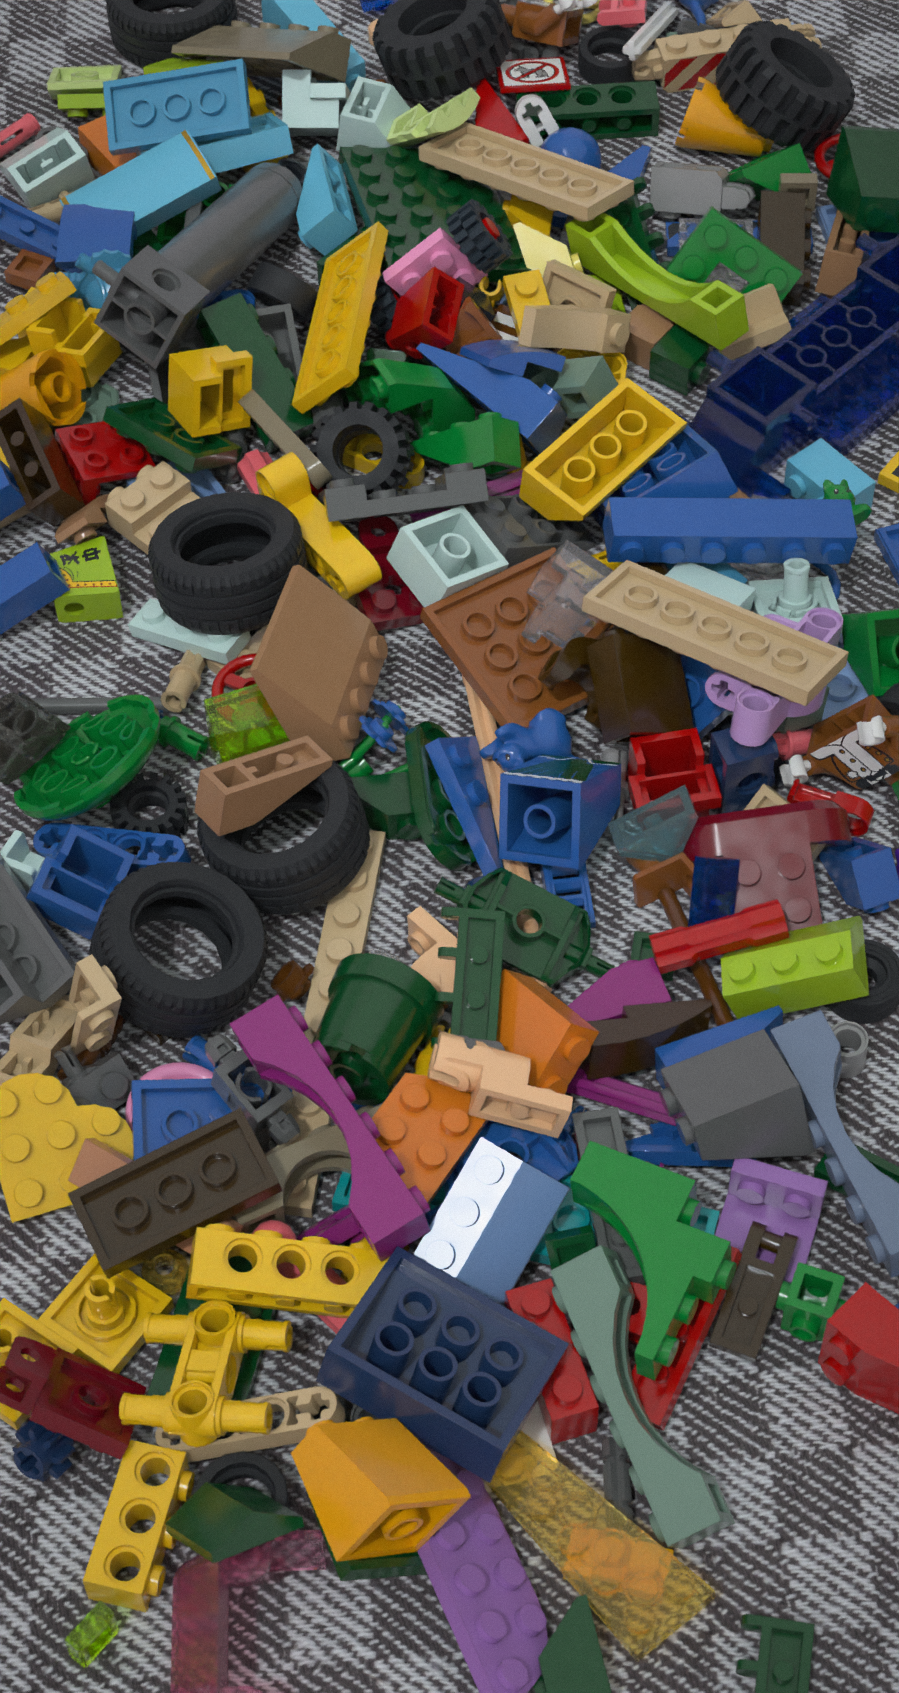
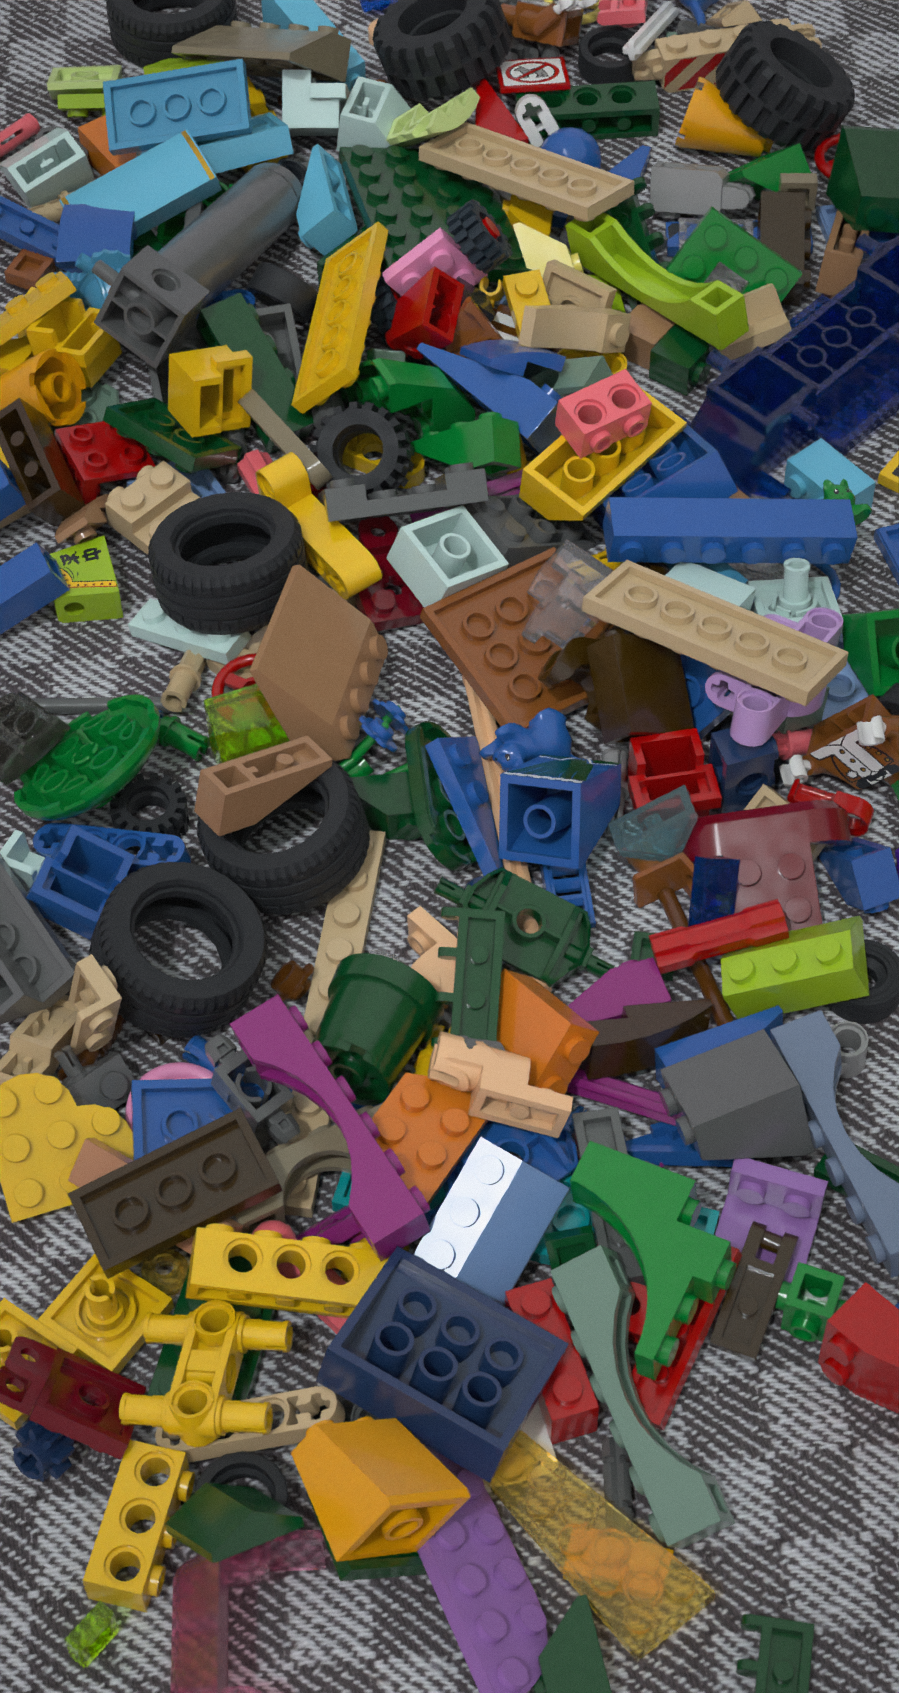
none -> coral brick [555,369,652,458]

